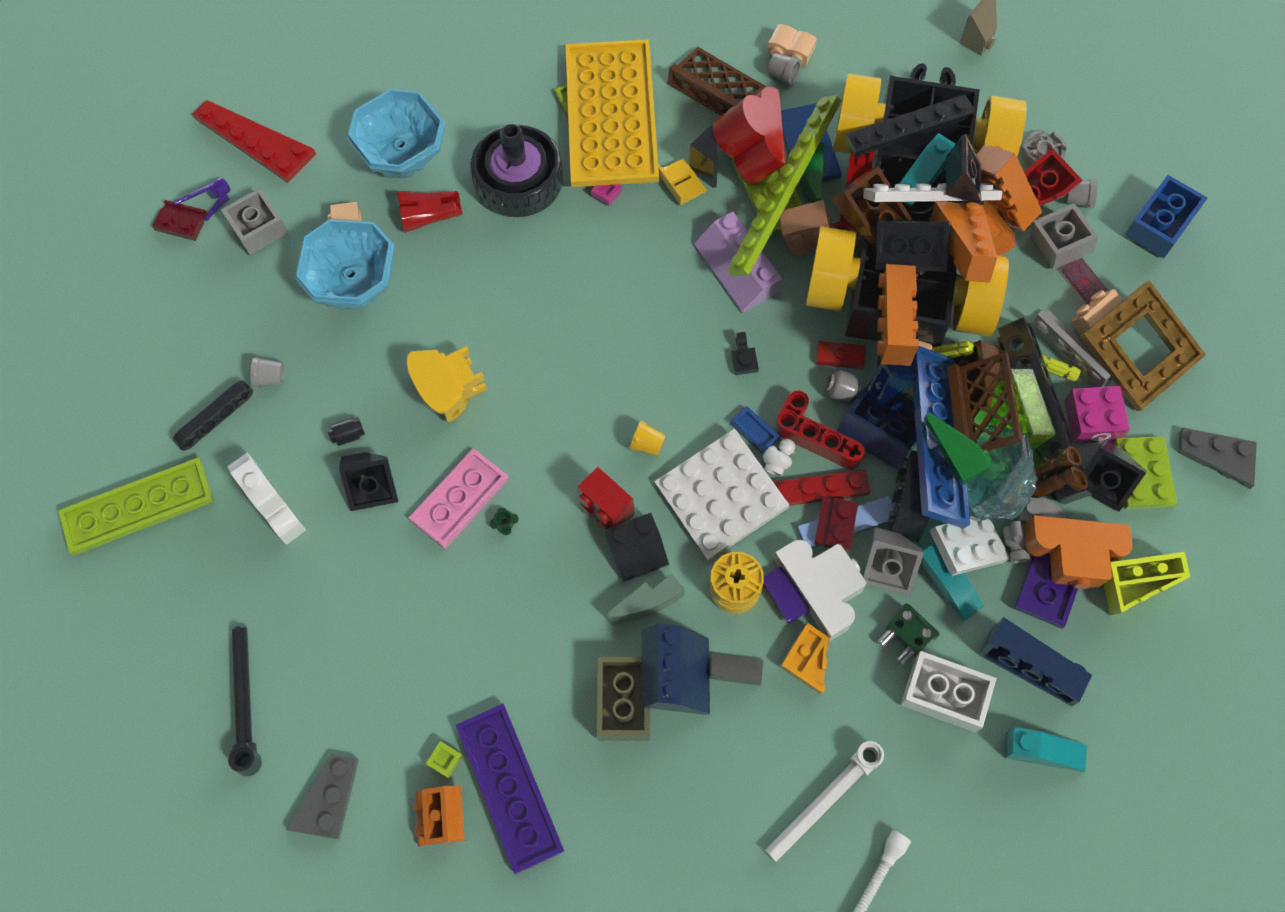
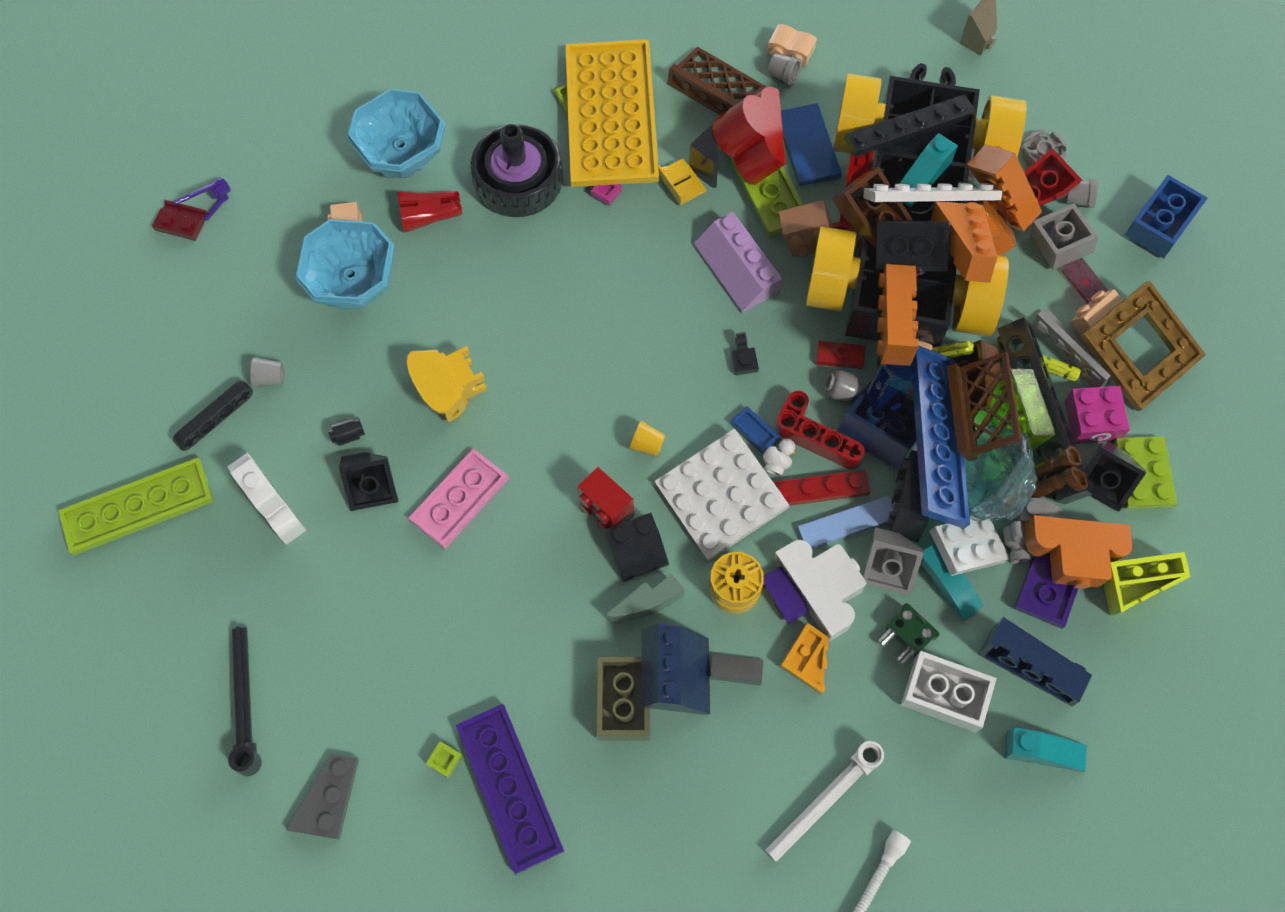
red wing [192,100,316,183] -> none
light grey brick [221,188,289,255] -> none
orange brick [413,786,465,847] -> none
dark green plate [490,508,519,535] -> none
lime plate [727,95,842,276] -> none
green slope [799,142,825,203] -> none
dark red plate [814,496,858,551] -> none
green slope [924,413,992,486] -> none
black slope [946,135,982,203] -> none
dark grey wing [1178,428,1257,489] -> none

